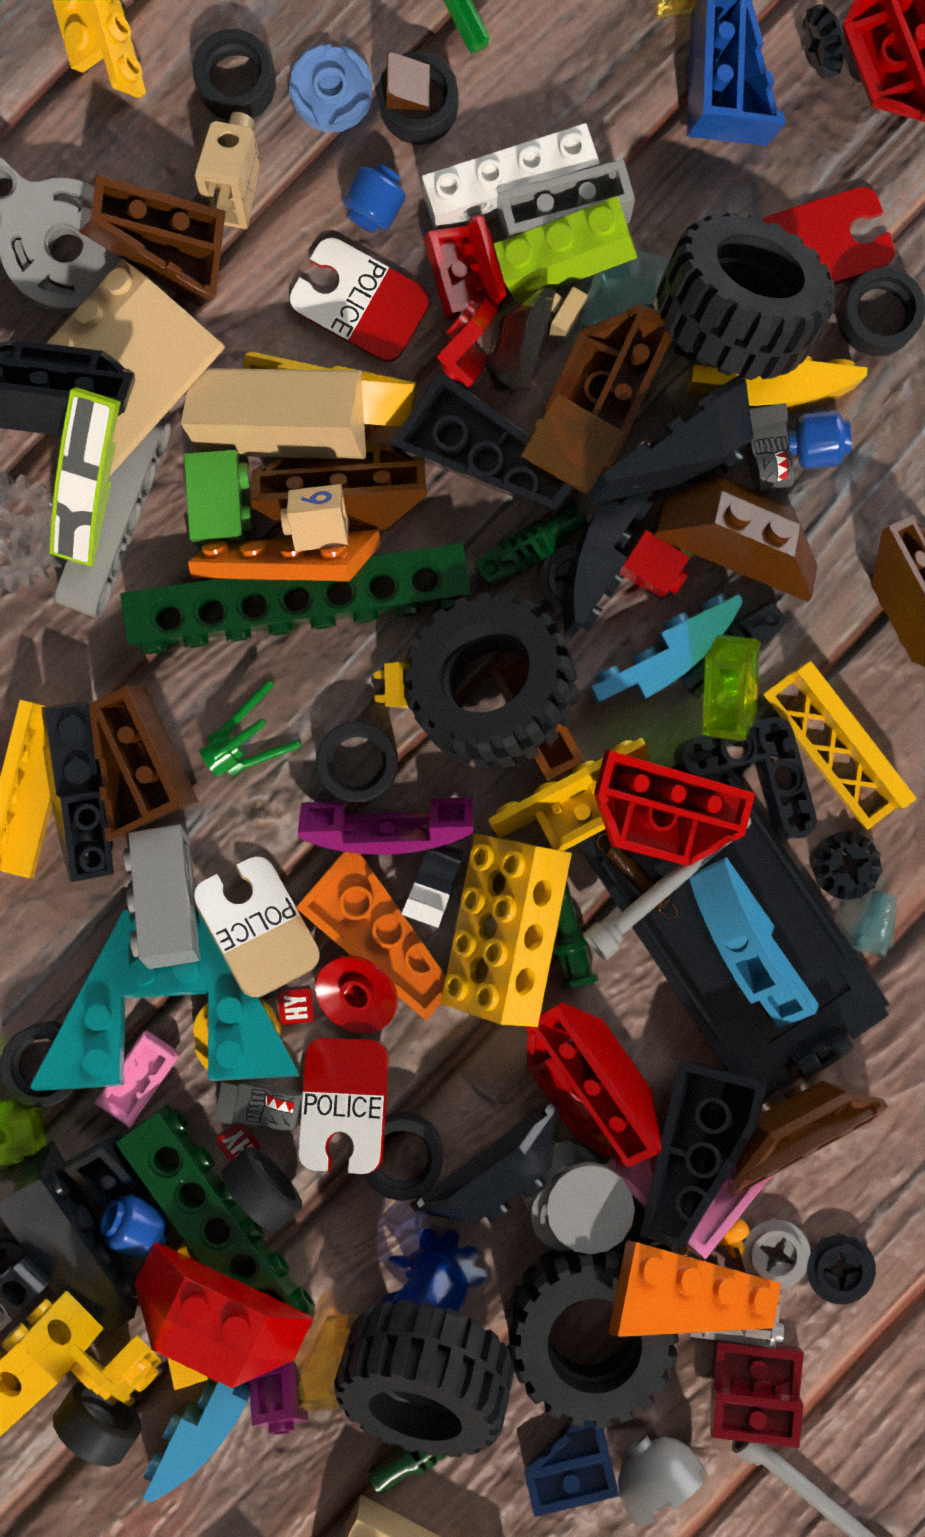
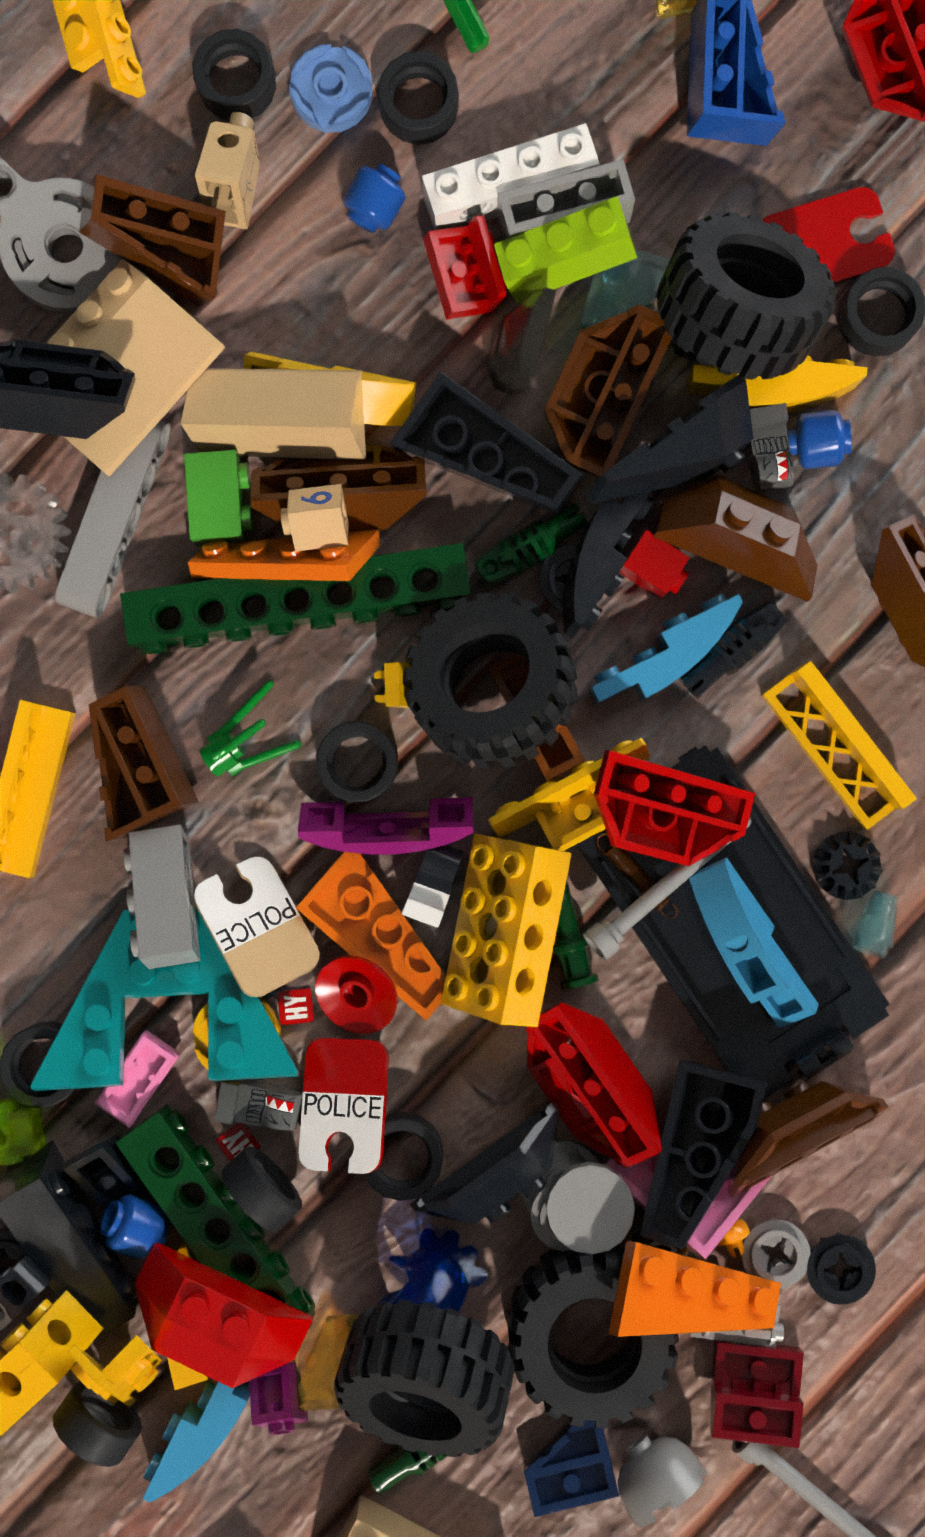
black slope [41,701,114,882] -> none
slope [50,387,121,567] -> none
piece [290,238,429,362] -> none
slope [386,52,430,110] -> none
red bracket [437,298,498,387] -> none
clear orange piece [521,394,624,495] -> none
tan tile [538,286,588,345] -> none
black beam [674,717,817,839] -> none
clear neon green brick [703,635,760,741] -> none
black gear [802,4,846,78] -> none

